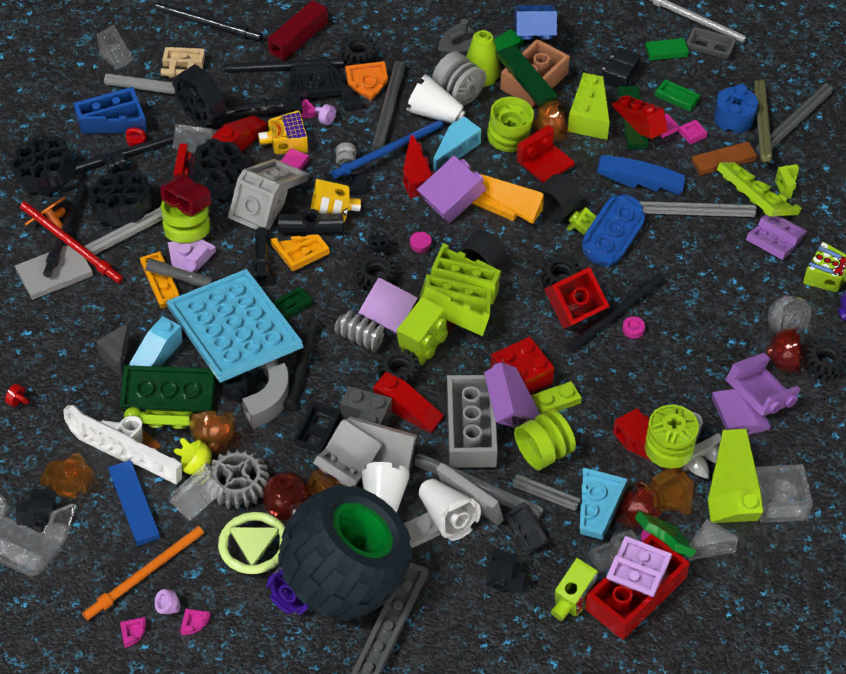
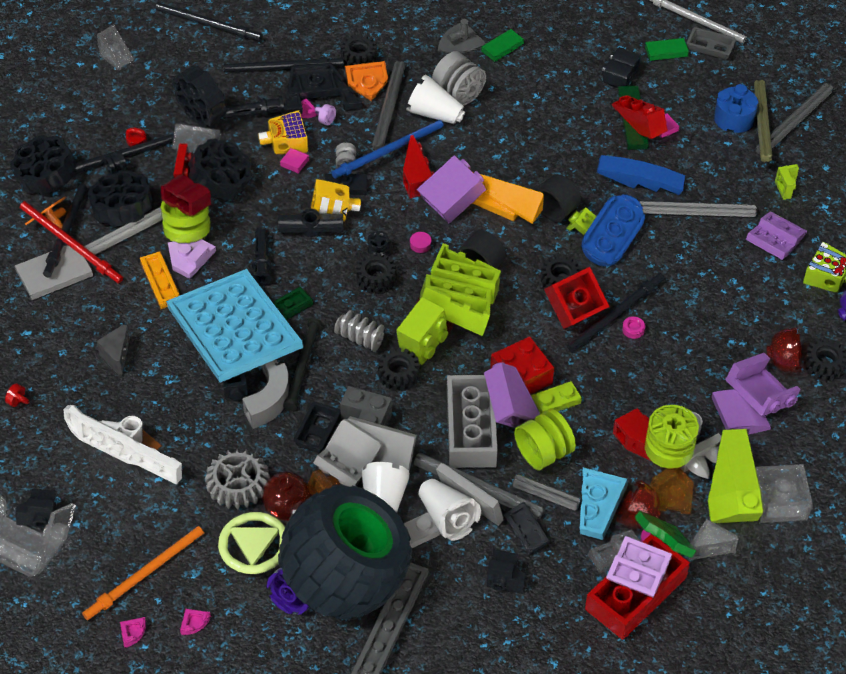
clear orange plate [40,452,94,498] -> none
blue wedge [73,87,147,133] -> none
light grey axle [104,74,175,95] -> none
blue tile [108,460,160,546] -> none
dark green tile [119,365,216,414] -> none
lime plate [124,407,193,429] -> none
medium azure slope [129,316,183,367] -> none
dark grey piece [145,258,212,287] -> none
lavender tile [155,589,181,614] -> none
tan plate [161,47,205,79] -> none
clear panel [170,462,225,521] -> none
neon yellow piece [174,438,212,475] -> none
clear orange cylinder [189,411,236,451] -> none
red slope [212,115,269,152] -> none
light grey bracket [228,159,310,233] -> none
dark red brick [267,0,328,61] -> none
light orange wing [271,234,330,272] -> none
lavender slope [358,278,418,335] -> none
red slope [373,372,444,434] -> none
medium azure slope [433,117,481,173] -> none
lime cone [466,30,502,87] -> none
lime wheel [487,96,534,152] -> none
dark green tile [497,45,557,107] -> none
nougat brick [500,39,570,107] -> none
brick [514,5,557,39] -> none
red bracket [516,125,575,183] -> none
clear orange cylinder [533,99,568,141] -> none
lime torso [551,558,598,621] -> none
lime wedge [568,73,609,140] -> none
green tile [655,79,700,112] -> none
dark pink tile [678,120,708,145] -> none
dark orange tile [691,142,757,176] -> none
lime wing [717,162,802,217] -> none
clear cylinder [767,295,812,341] -> none

